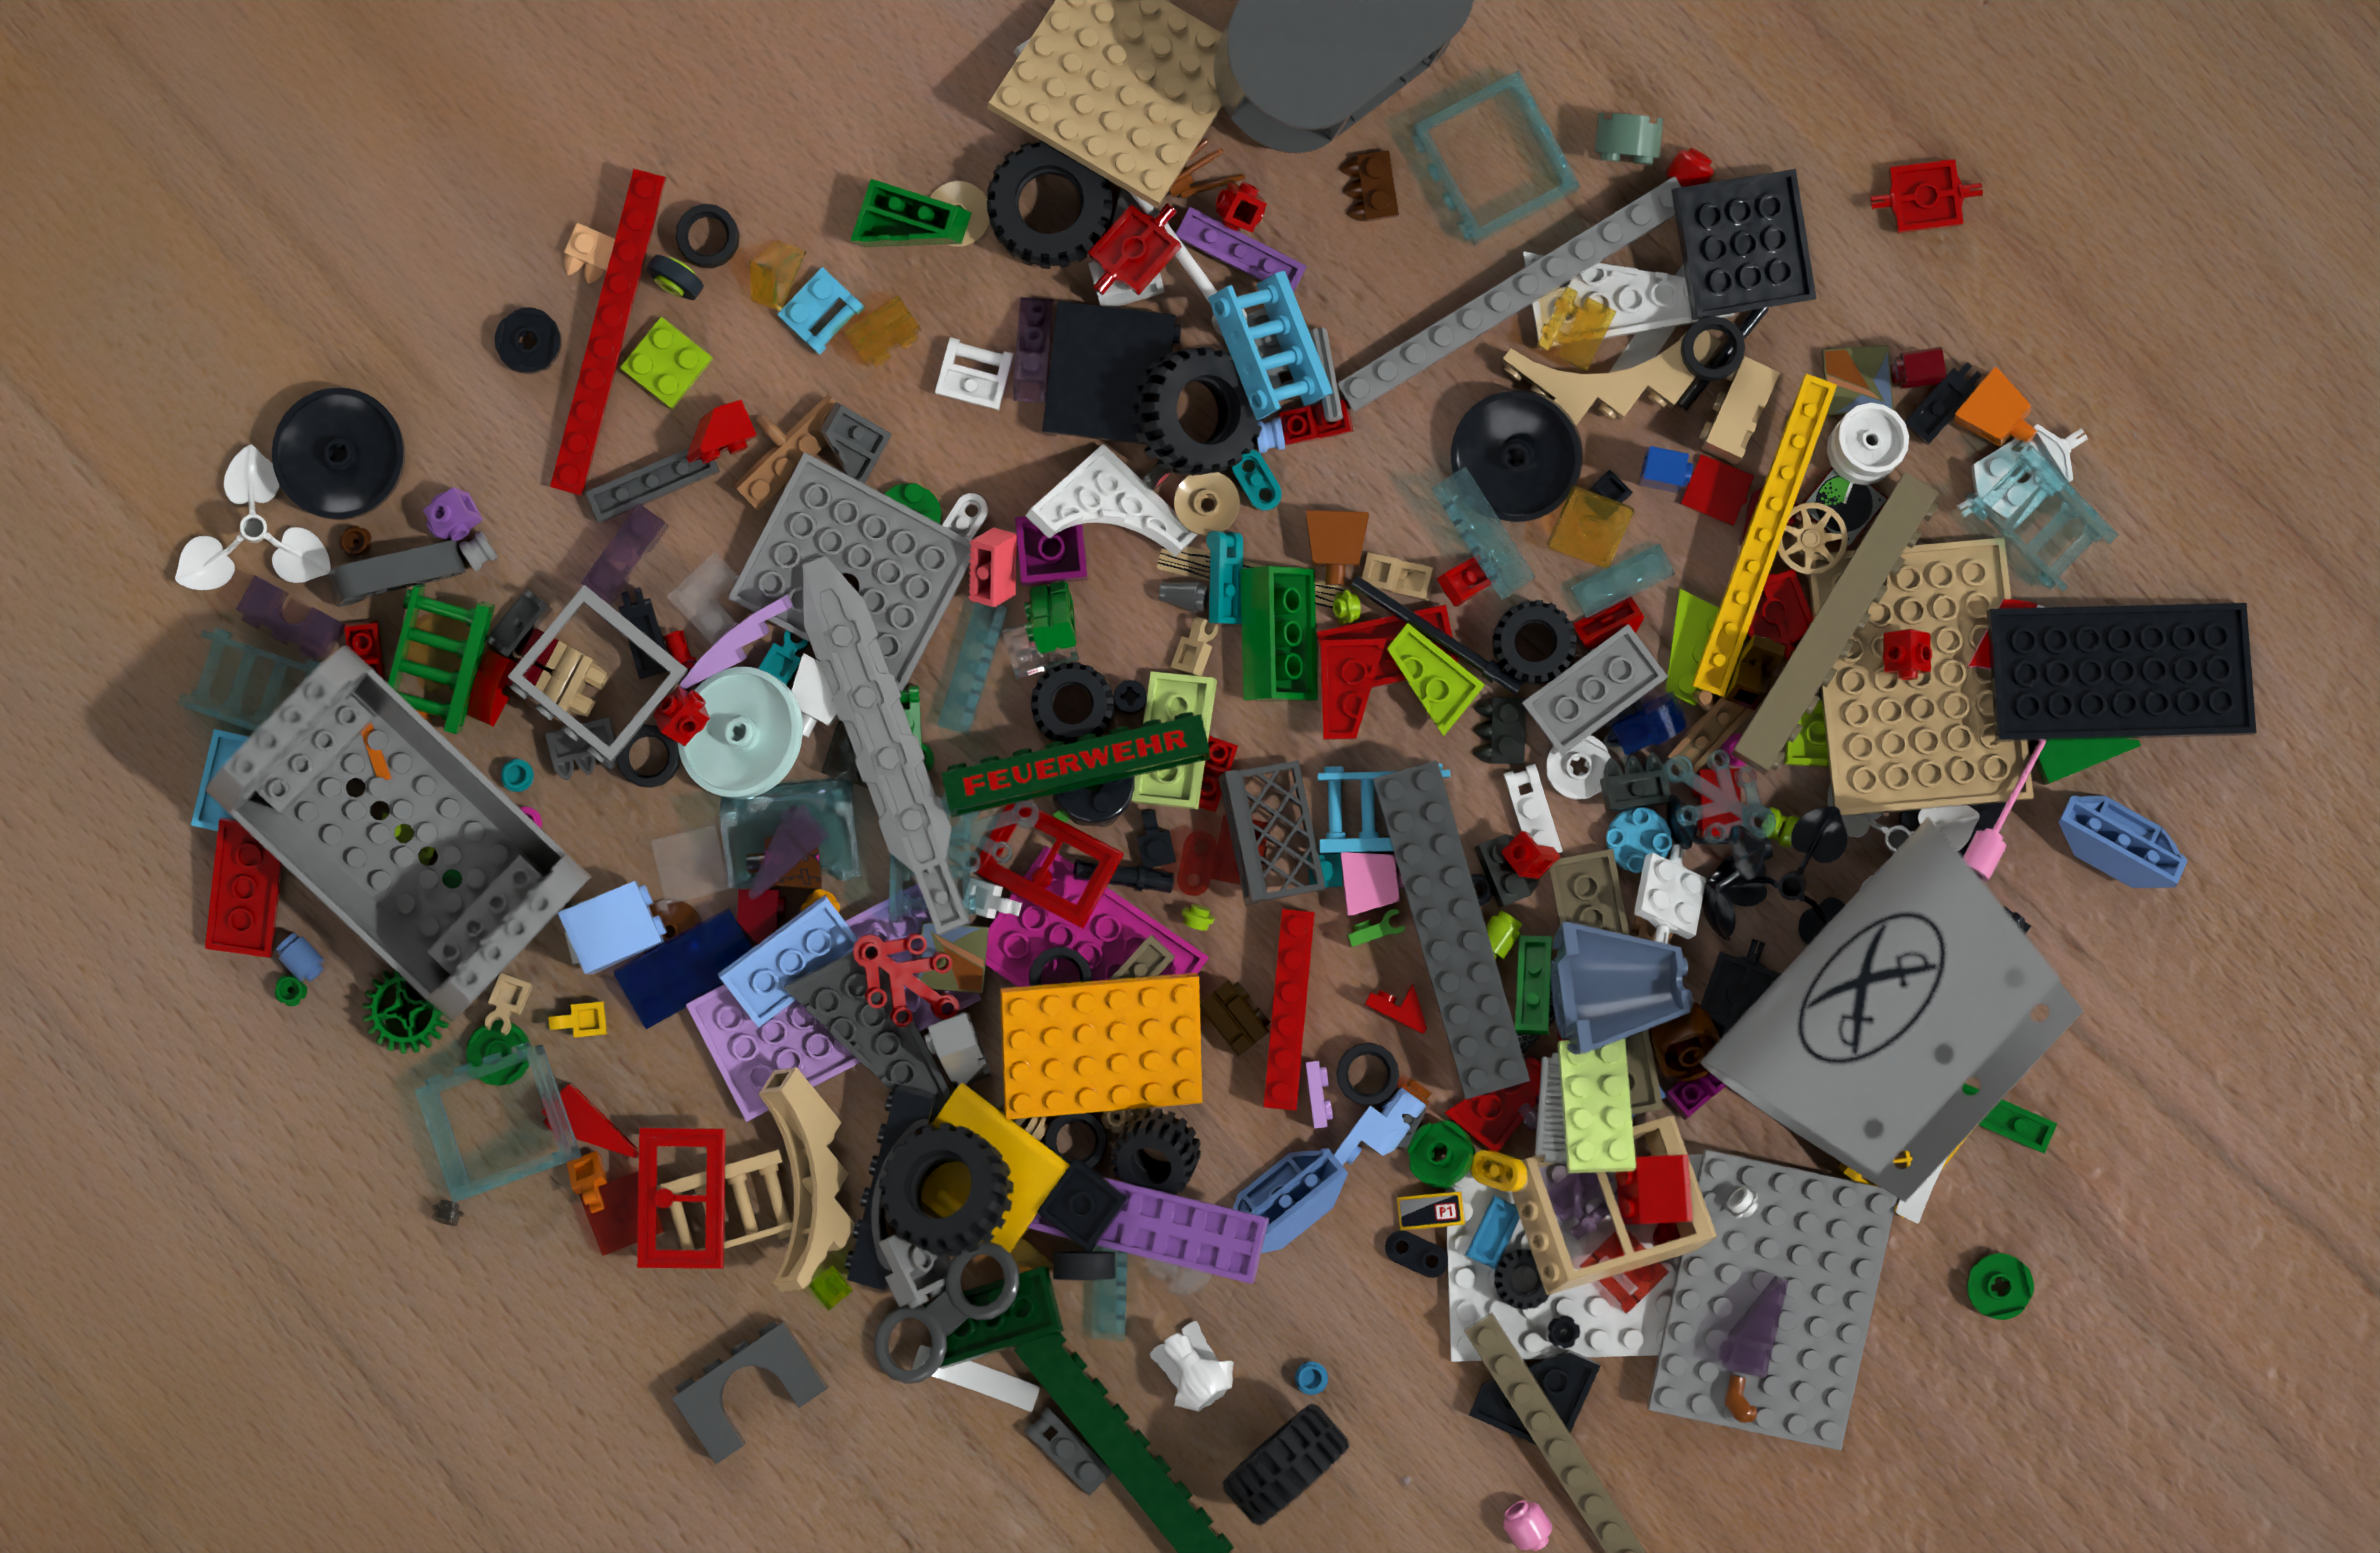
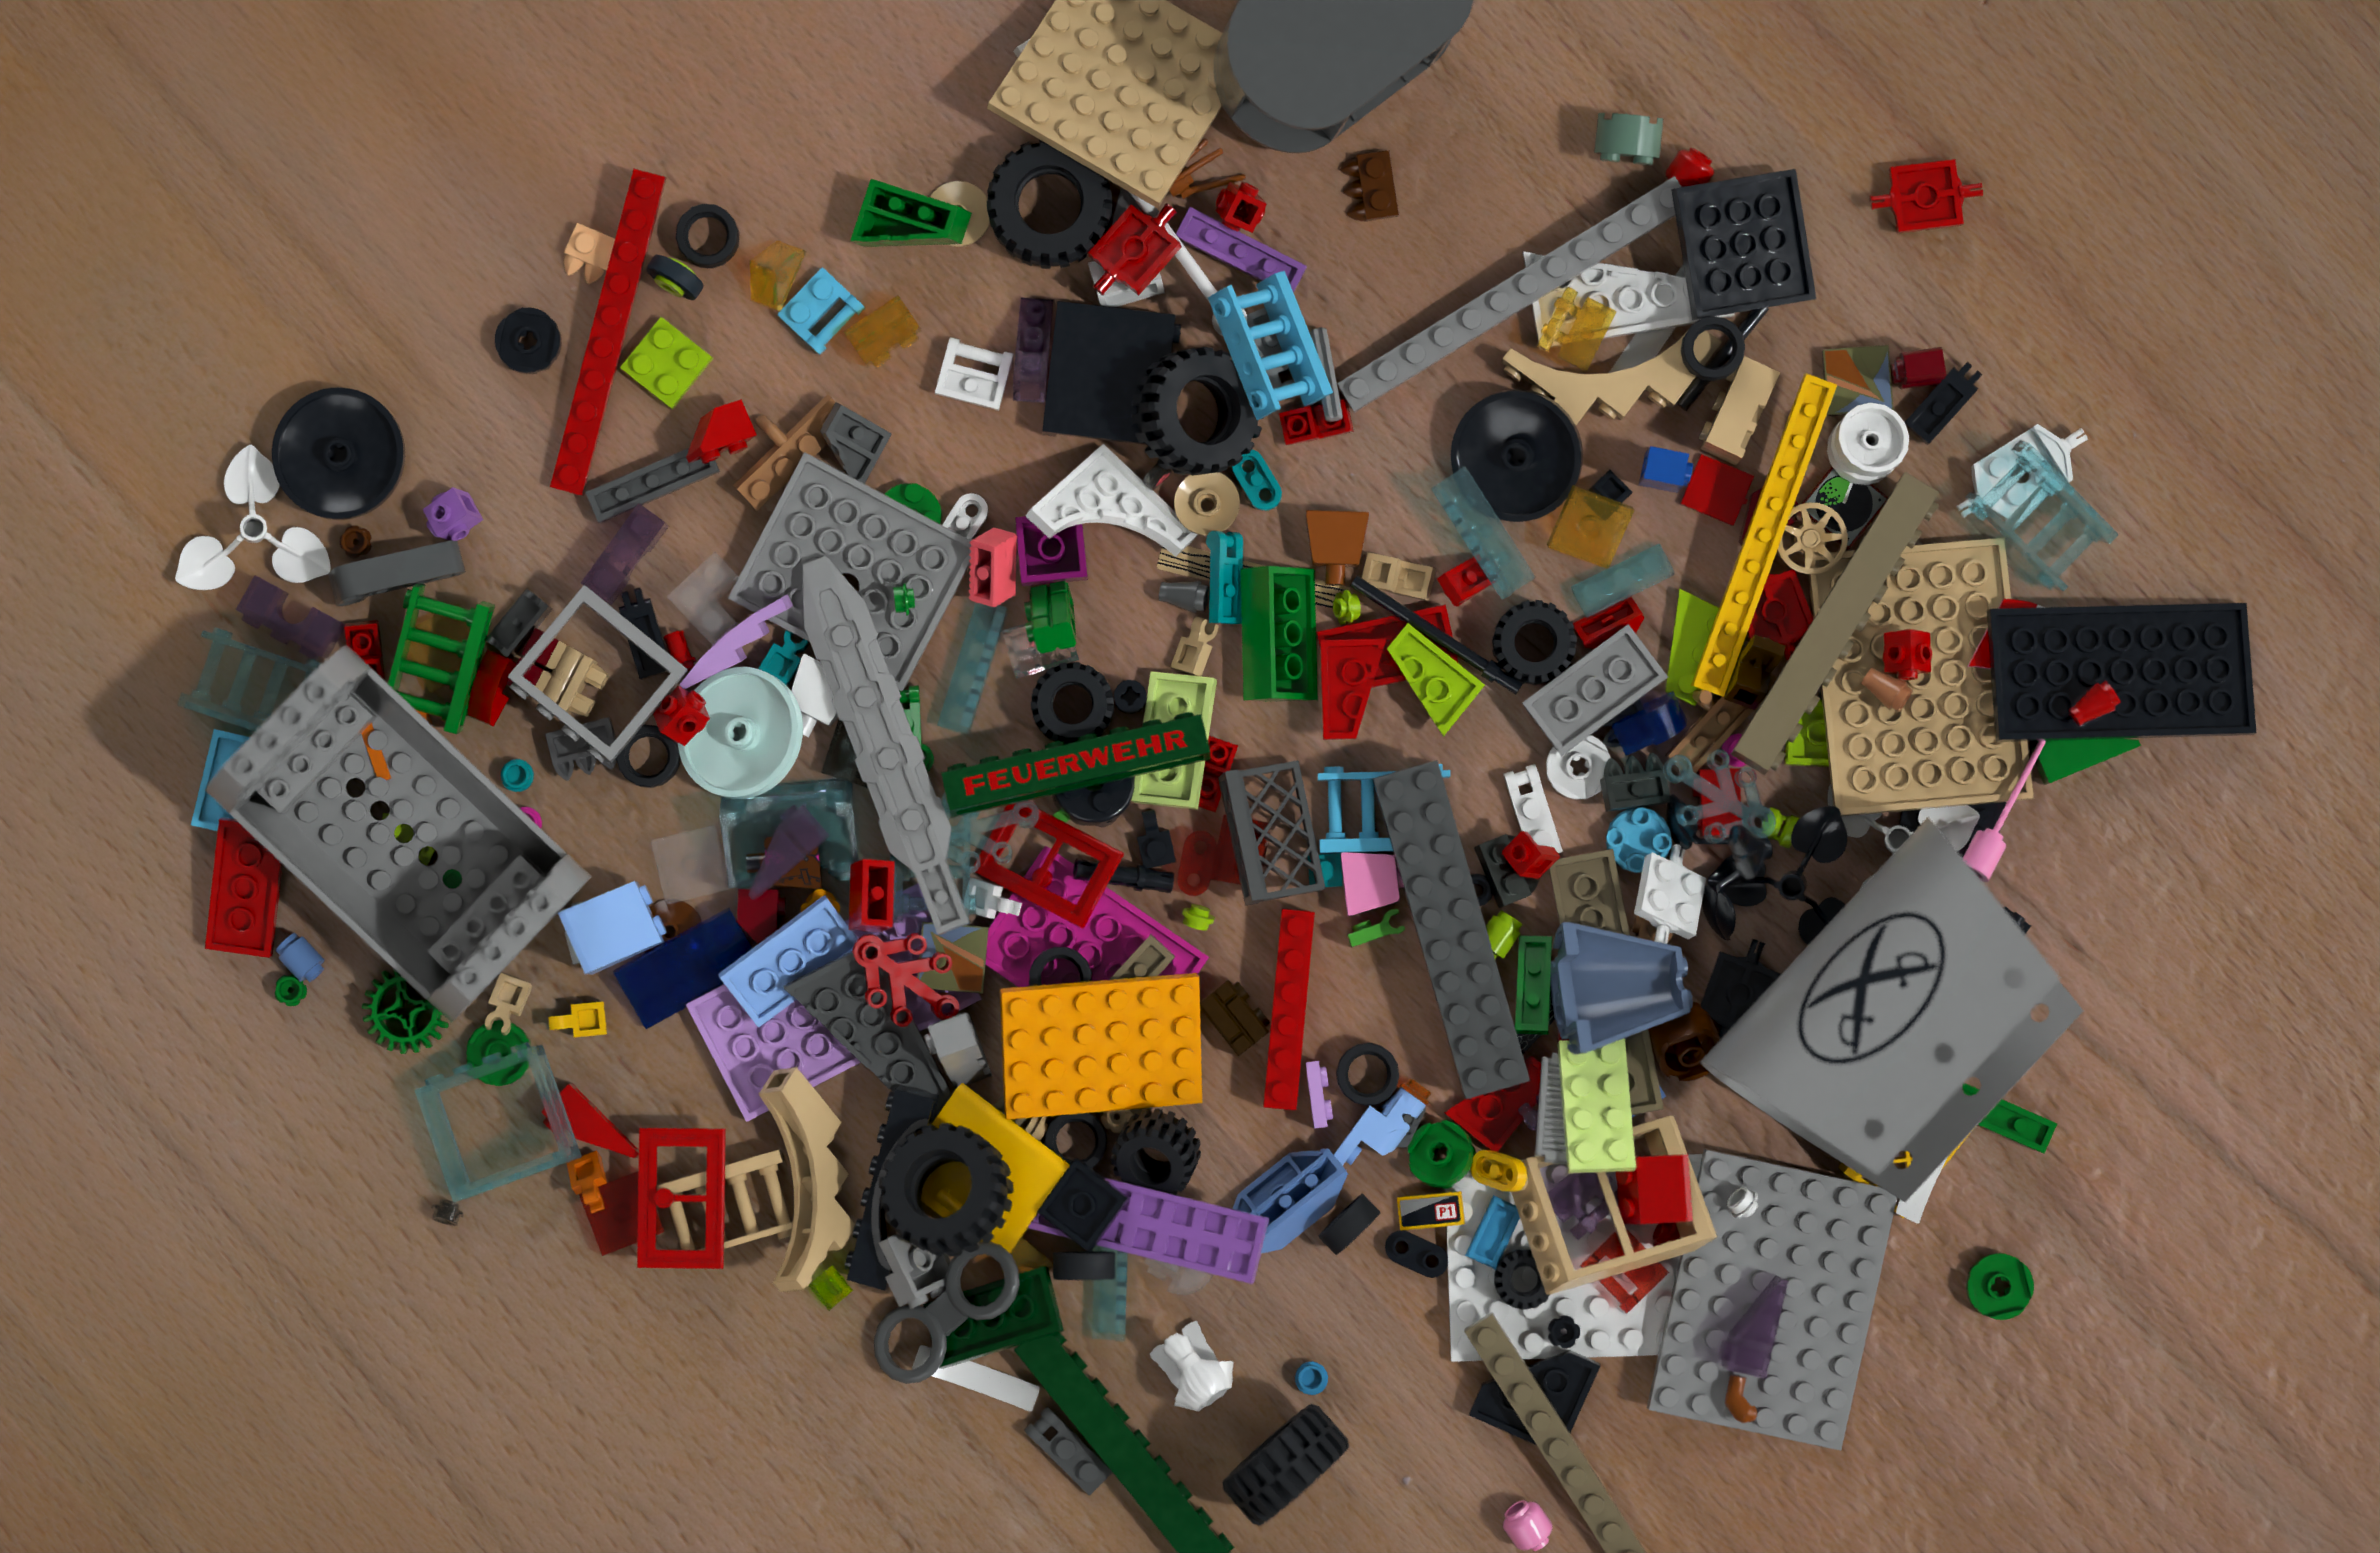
light grey wheel [458,530,498,572] -> none
dark grey arch [672,1321,829,1464] -> none
light blue wheel [1256,417,1285,454] -> none
red slope [1364,984,1427,1034] -> none
clear light blue window [1411,70,1580,246] -> none
pearl dark grey plate [1473,697,1526,765] -> none
magenta slope [1664,1073,1727,1120] -> none
orange torso [1955,367,2038,447] -> none
medium blue wedge [2058,796,2188,888] -> none
none -> red brick [849,859,895,932]
none -> green plate [893,583,915,616]
none -> black tyre [1319,1194,1380,1255]
none -> nougat cone [1861,668,1913,712]
none -> red cone [2068,681,2120,726]

